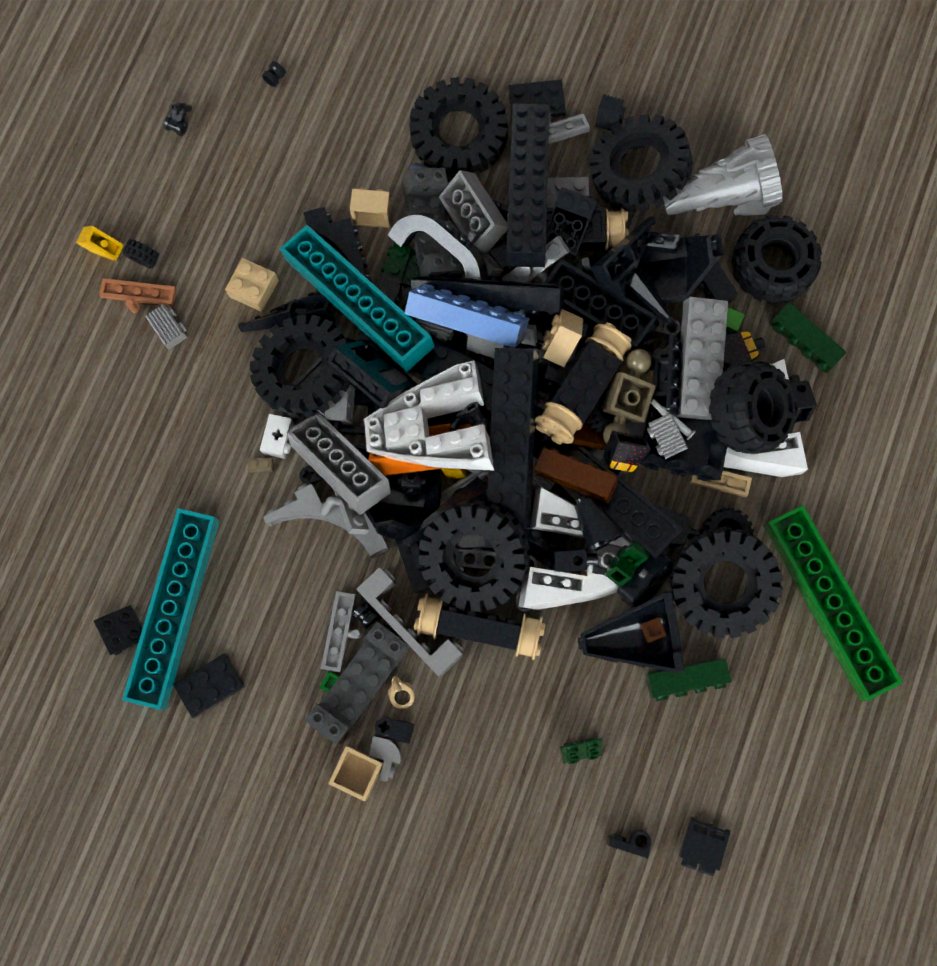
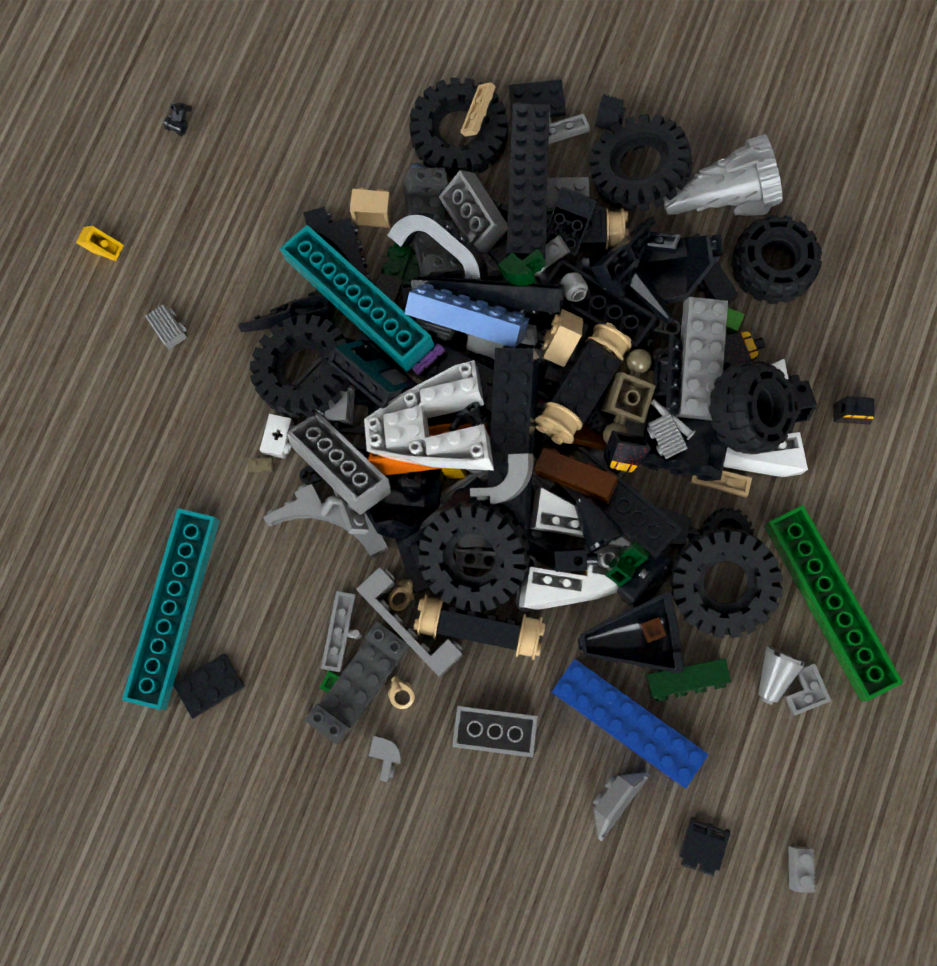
black hinge [93,605,142,655] -> none
nougat plate [99,278,177,313] -> none
black tyre [122,239,159,269] -> none
tan brick [225,258,279,312] -> none
black wheel [261,61,286,87] -> none
tan piece [328,746,384,802] -> none
black wheel [352,602,379,629] -> none
black piece [375,717,415,744] -> none
dark green hinge [560,737,602,764] -> none
black plate [606,829,652,859] -> none
dark green brick [770,302,847,373] -> none
none -> tan piece [388,579,414,611]
none -> medium lavender axle [412,344,445,375]
none -> light grey brick [452,706,538,757]
none -> tan plate [460,82,496,137]
none -> light grey arch [470,454,533,504]
none -> dark green brick [498,249,546,286]
none -> blue brick [551,659,709,788]
none -> light grey head [560,273,588,302]
none -> light grey wedge [592,772,650,842]
none -> light grey cone [758,646,805,705]
none -> light grey plate [785,663,831,716]
none -> light grey brick [788,846,816,893]
none -> black torso [833,396,874,425]

